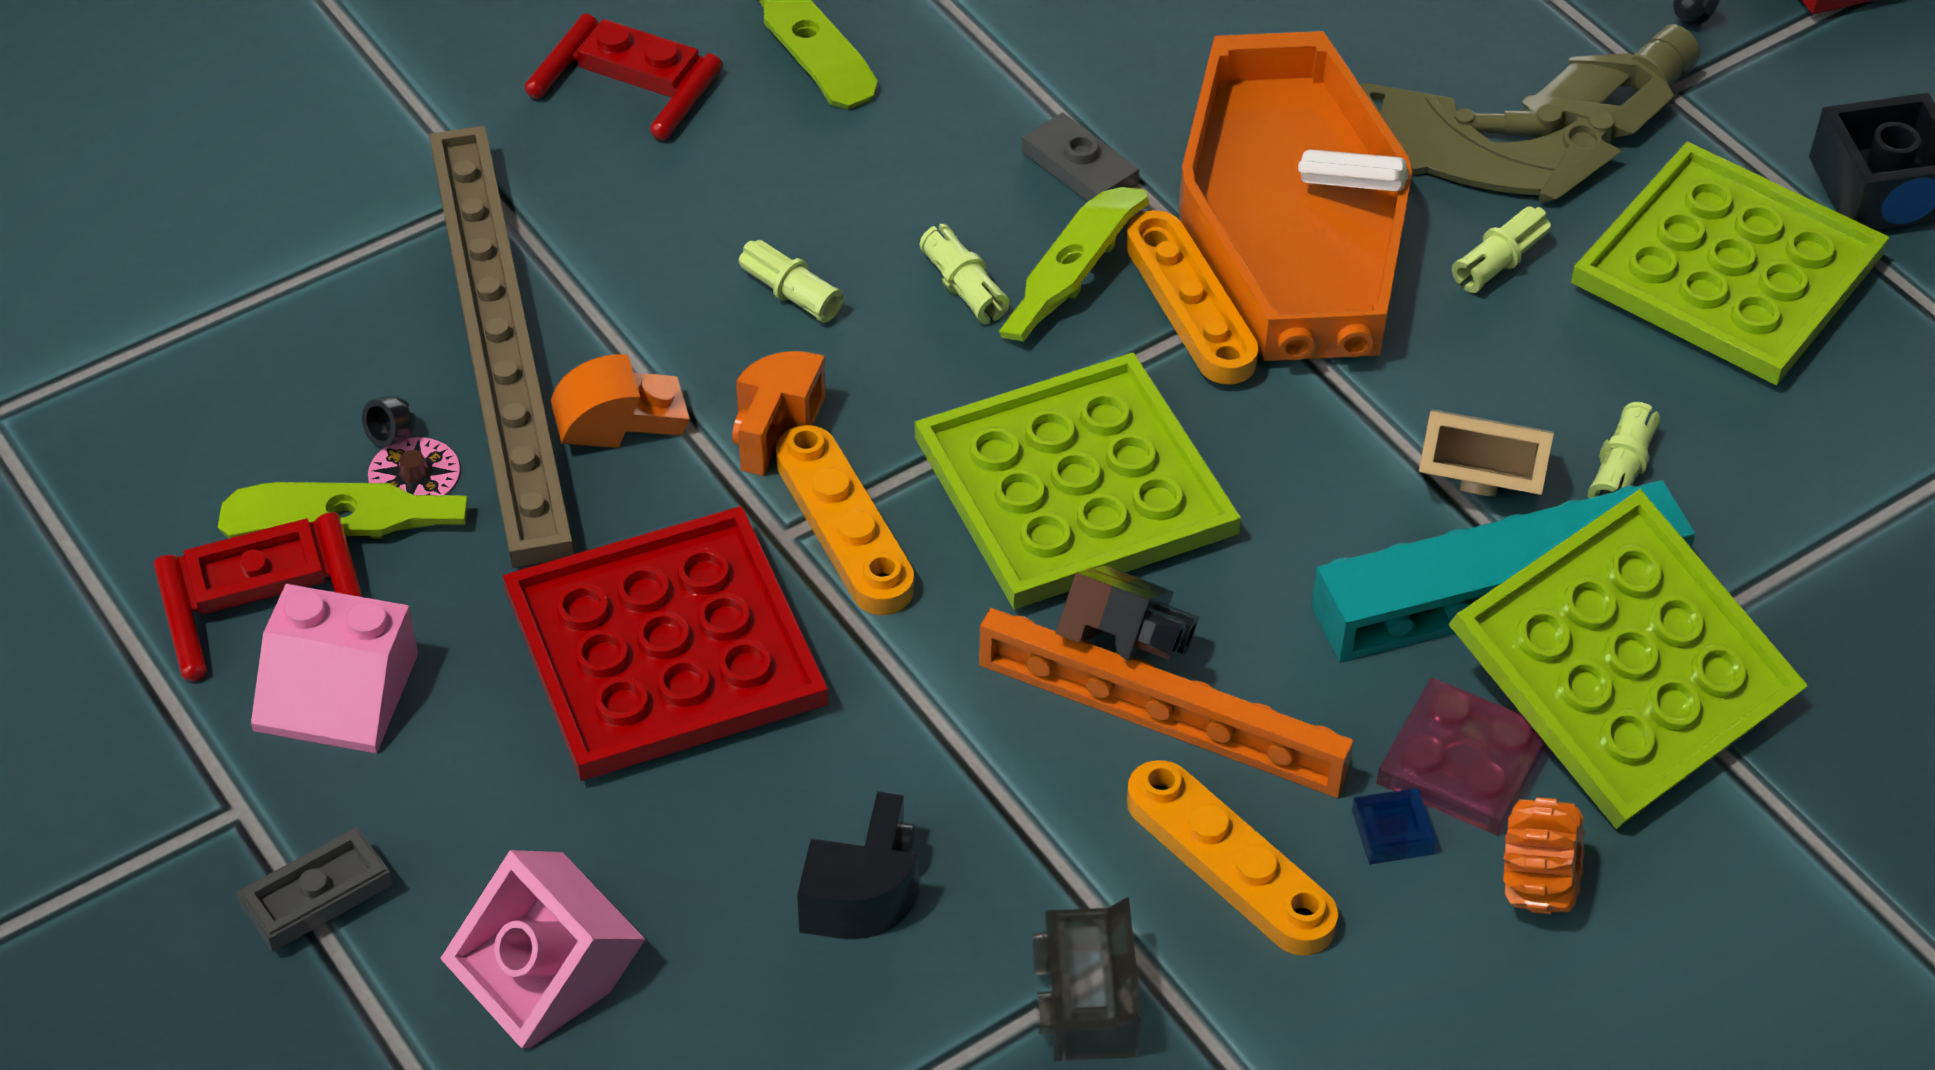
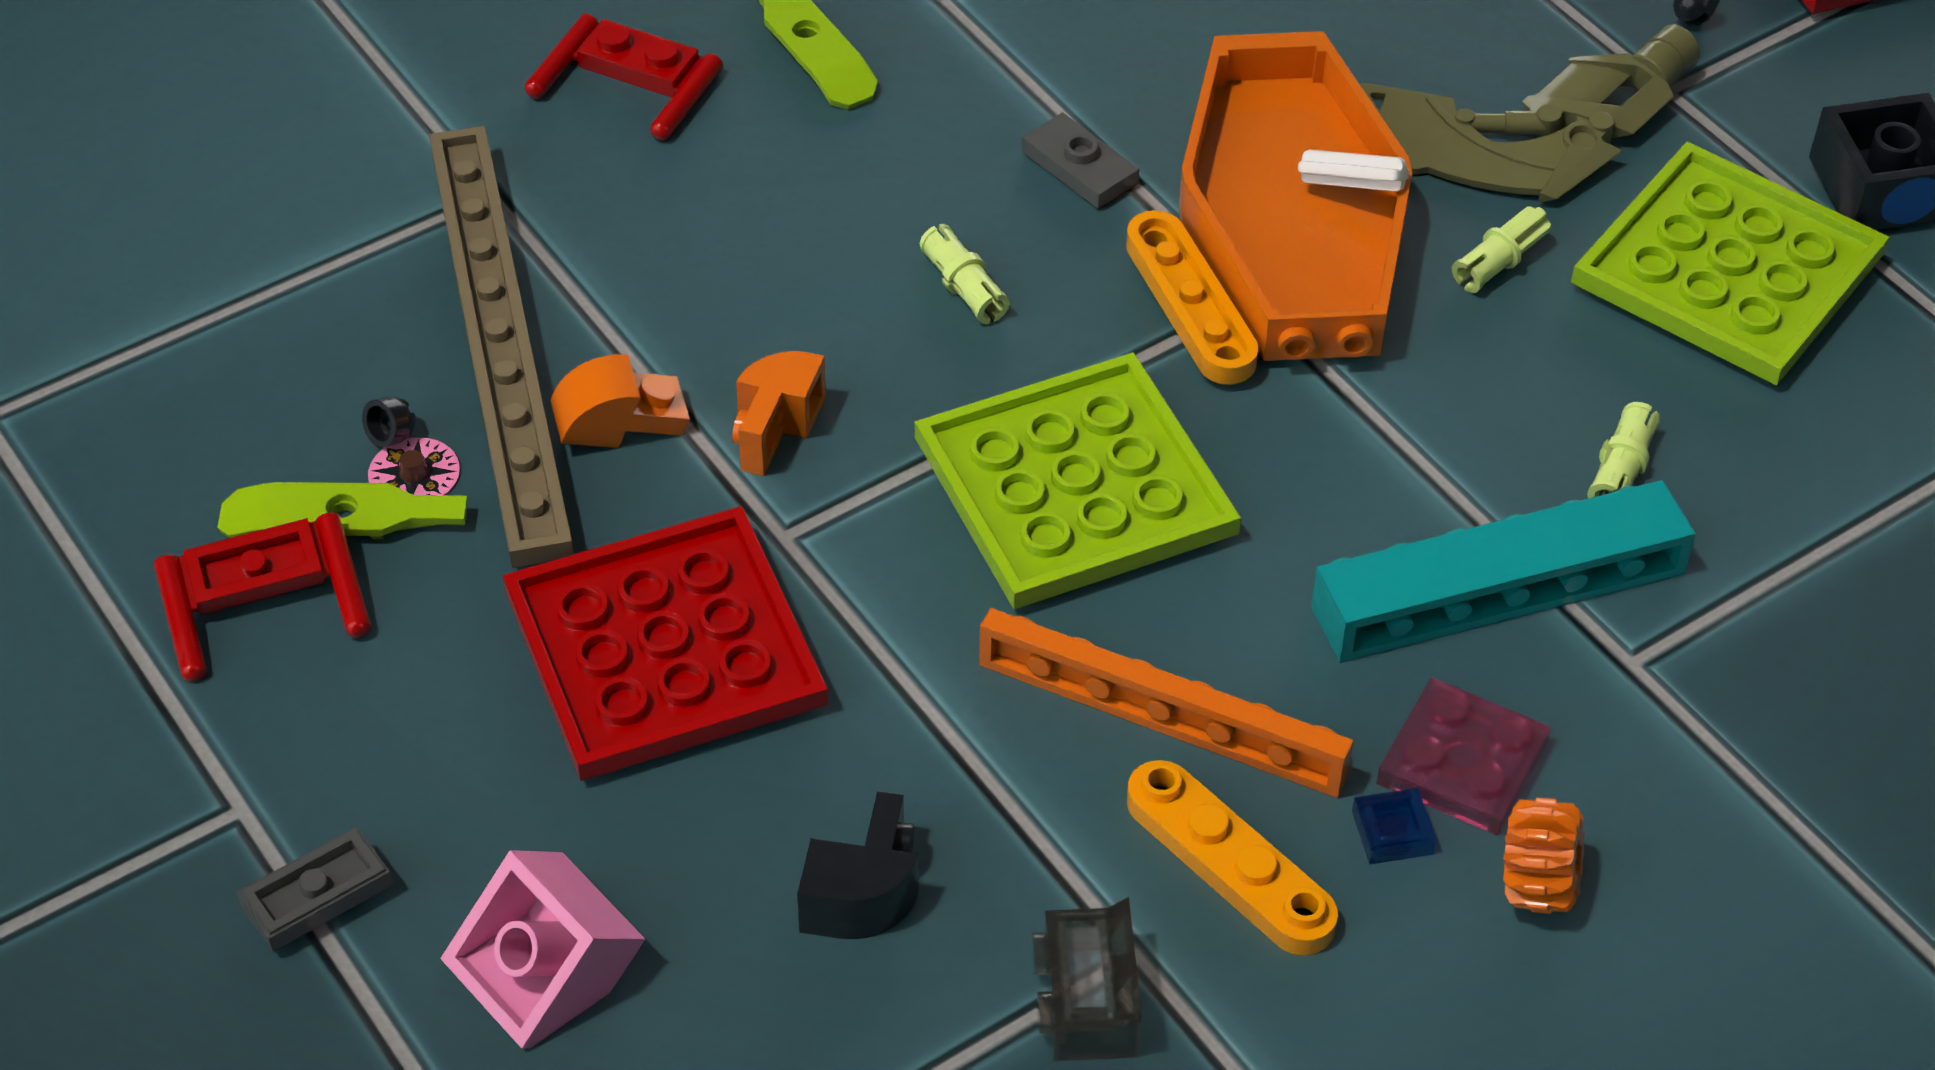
bright pink slope [251,584,418,754] -> none
yellowish green axle [739,240,844,323] -> none
light orange plate [776,425,914,615] -> none
lime piece [998,187,1149,341] -> none
black hips [1055,565,1199,661] -> none
tan brick [1419,409,1554,497] -> none
lime plate [1448,489,1808,830] -> none

